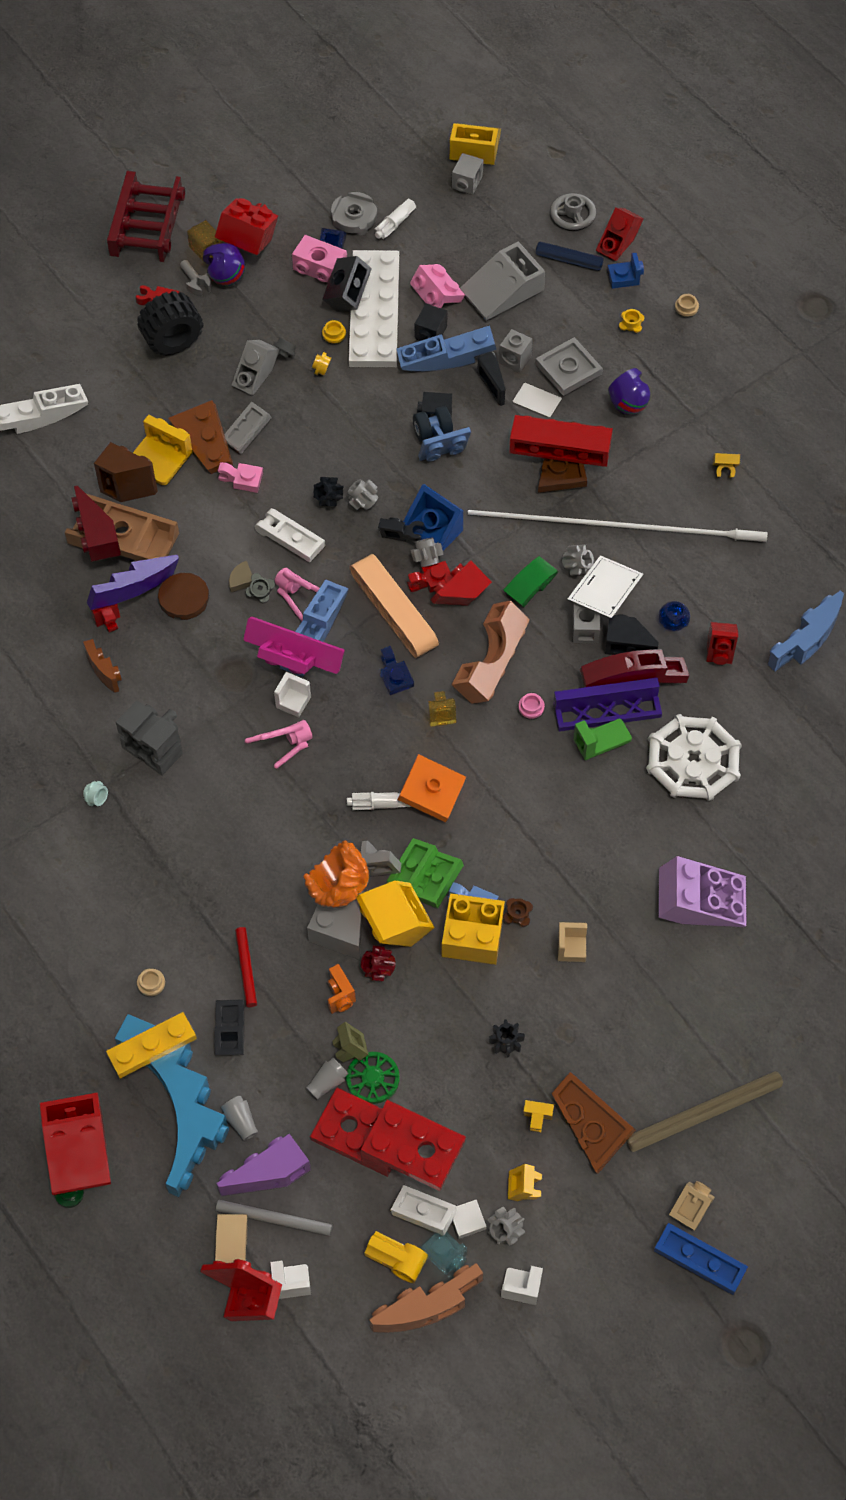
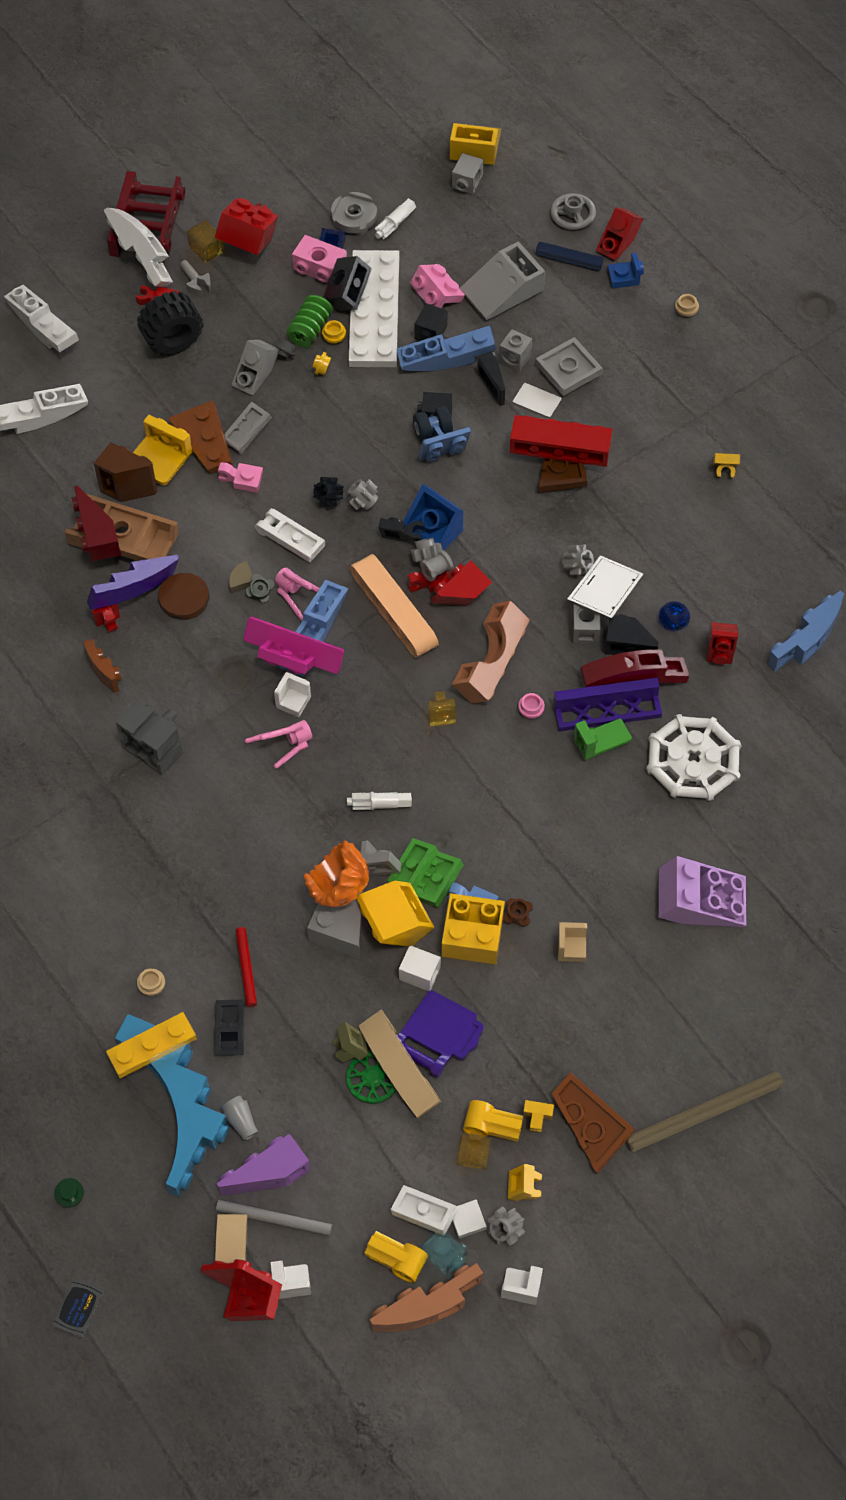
red slope [40,1092,111,1195] -> none
light aqua plate [83,781,108,806] -> none
dark purple helmet [203,243,245,286] -> none
light grey cone [306,1058,348,1100] -> none
red bracket [310,1087,466,1191] -> none
orange bracket [327,964,356,1014] -> none
dark red gear [361,946,396,981] -> none
clear blue plate [380,646,414,695] -> none
orange plate [397,754,466,822] -> none
white piece [468,510,767,542] -> none
black gear [489,1019,525,1057] -> none
green slope [503,556,558,608] -> none
dark purple helmet [608,368,650,415] -> none
yellow plate [619,309,644,333] -> none
blue plate [654,1223,748,1295] -> none
tan bracket [669,1181,715,1231] -> none
none -> white slope [4,285,79,352]
none -> sticker [52,1278,104,1337]
none -> white slope [104,208,173,287]
none -> bright green piece [287,295,333,348]
none -> tan slope [359,1009,441,1118]
none -> dark purple piece [397,990,484,1078]
none -> white panel [399,946,441,991]
none -> light grey bush [420,550,454,582]
none -> clear yellow tile [457,1133,491,1170]
none -> yellow piece [463,1100,524,1142]

